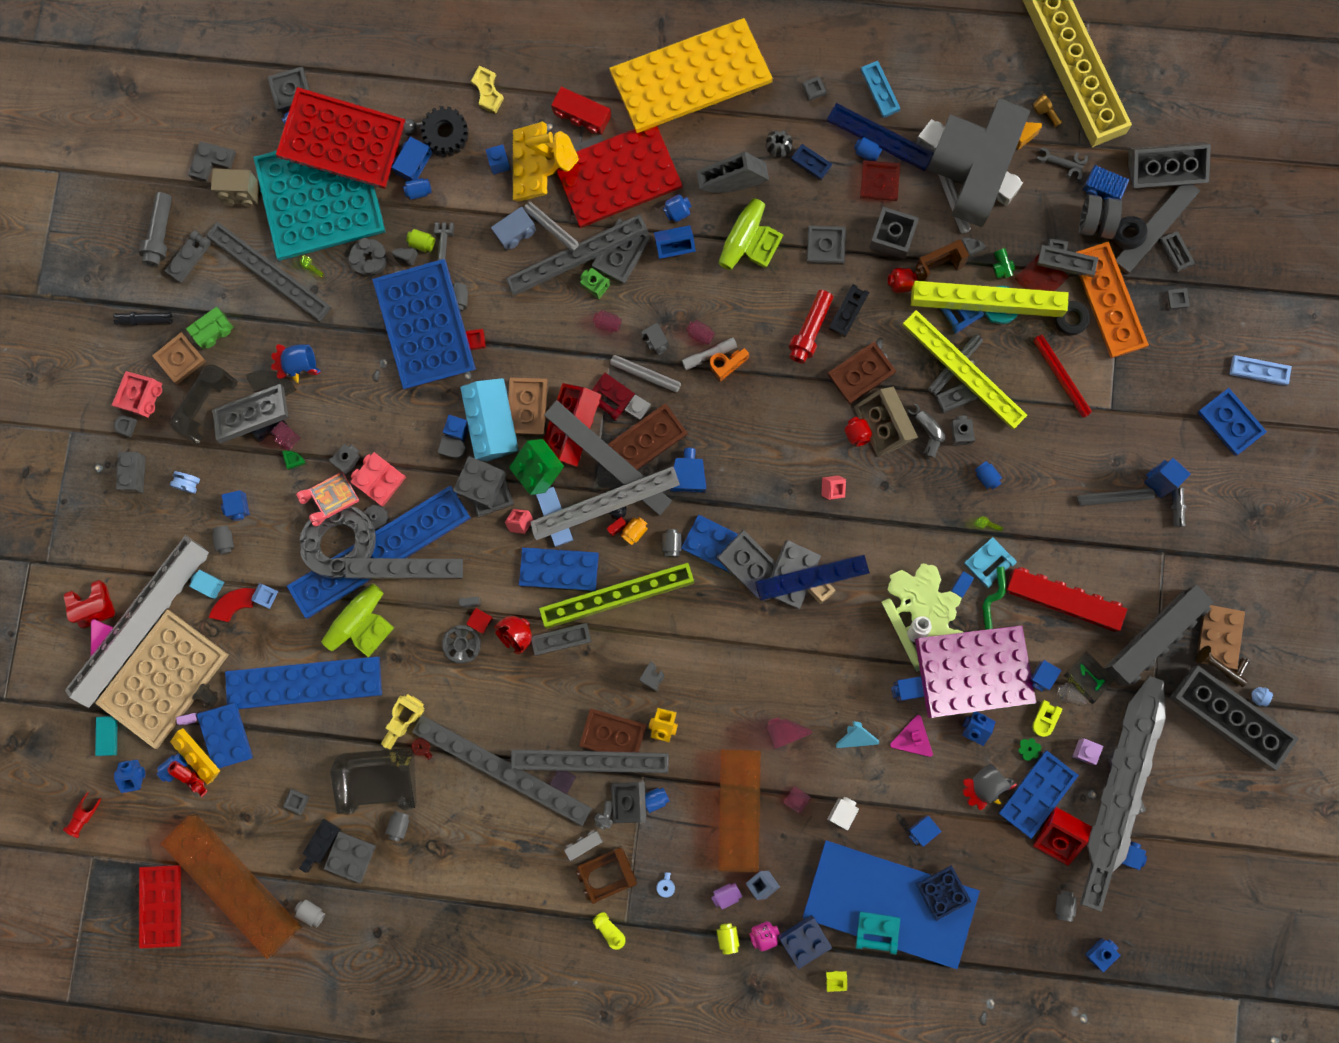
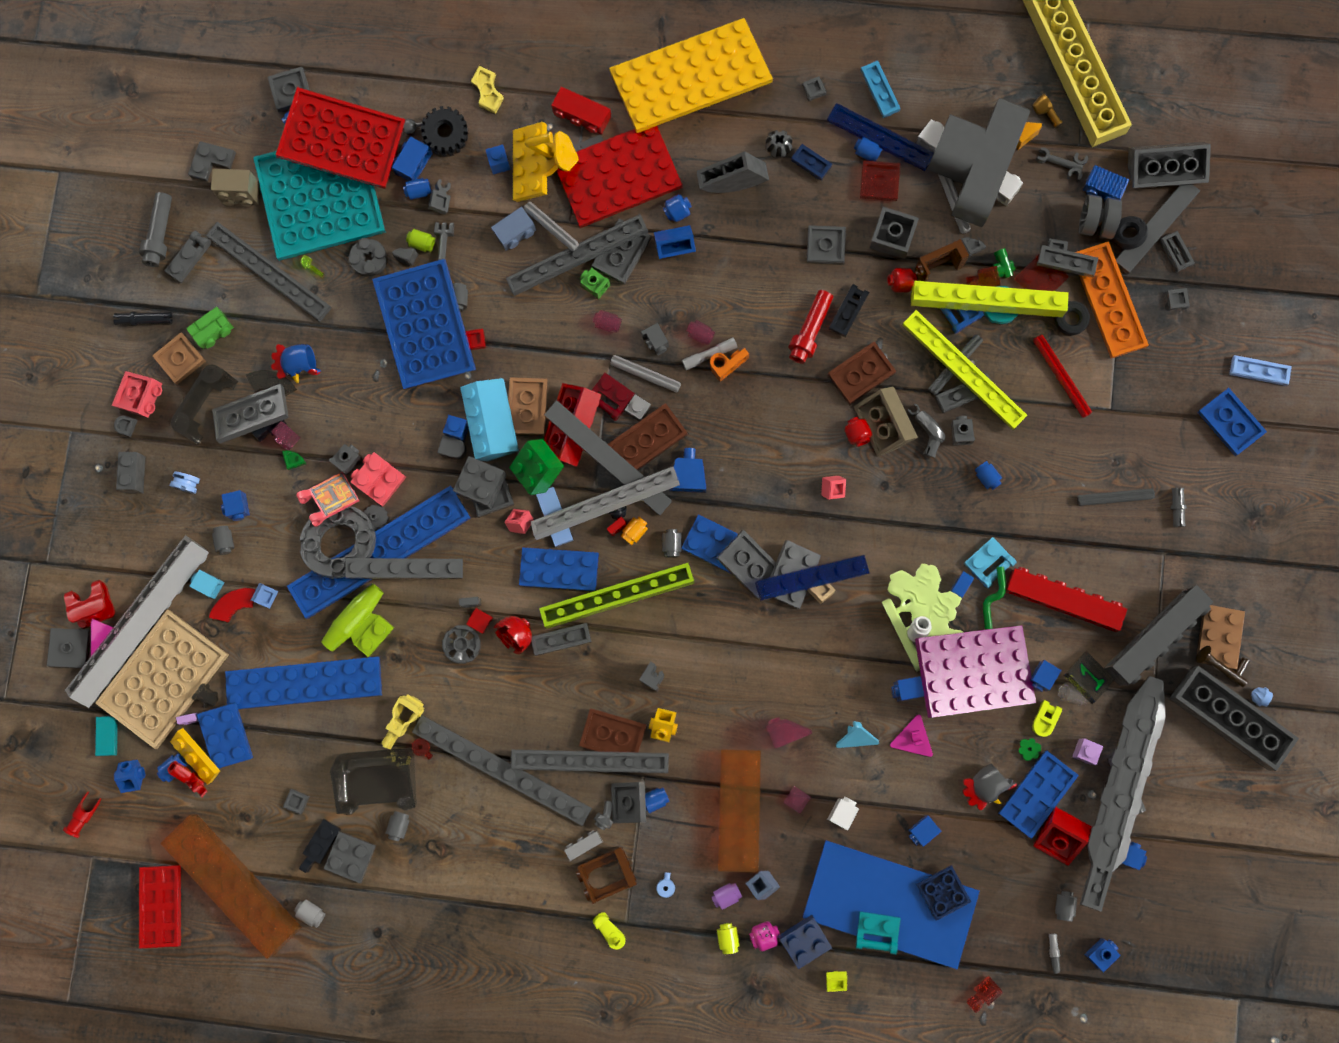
clear purple tile [550,771,576,794] -> none
lime plate [718,198,783,270] -> none
blue brick [962,711,996,746] -> none
clear neon green hand [975,516,1003,531] -> none
blue brick [1144,458,1191,498] -> none
none -> dark grey plate [47,628,91,668]
none -> dark grey plate [428,179,451,215]
none -> clear red plate [966,266,1001,287]
none -> clear red plate [967,976,1003,1013]
none -> light grey piece [1049,933,1060,974]

